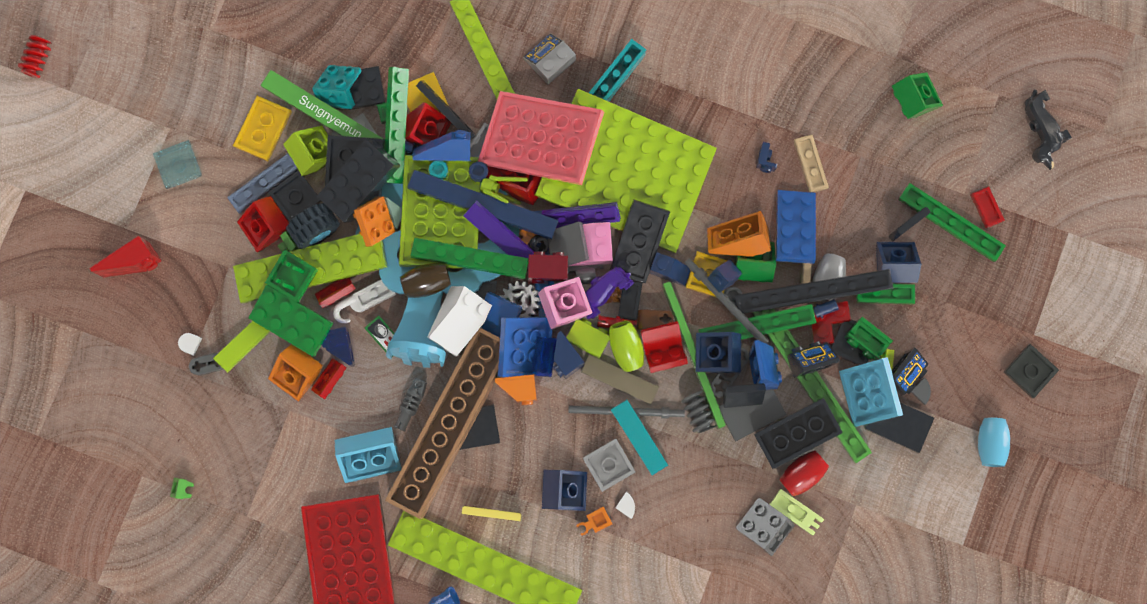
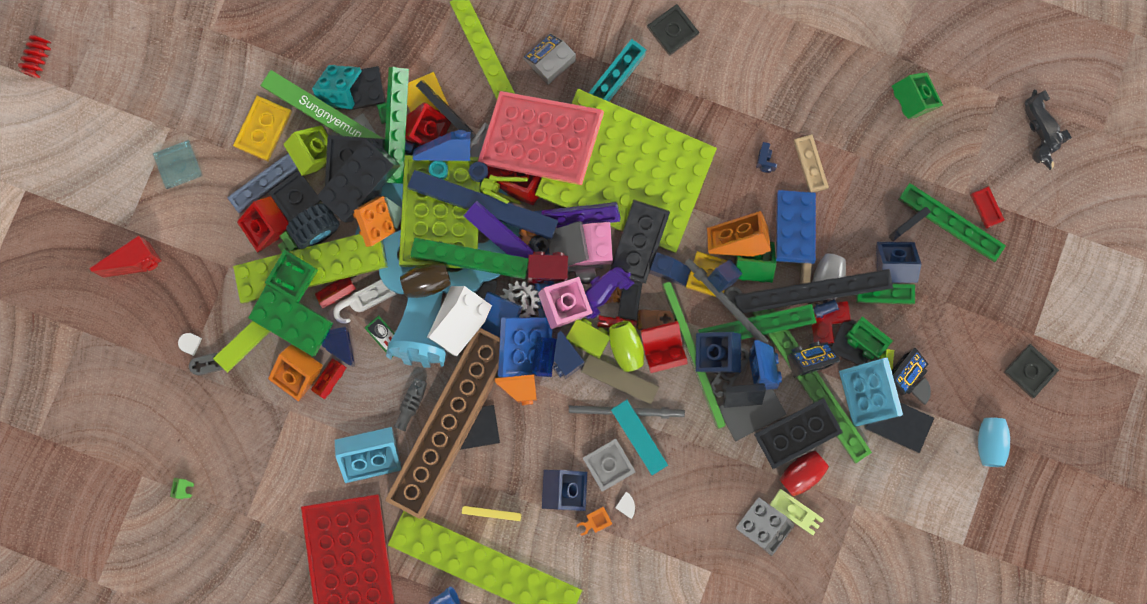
dark grey piece [681,390,717,433] -> none
none -> pearl dark grey plate [647,4,700,56]

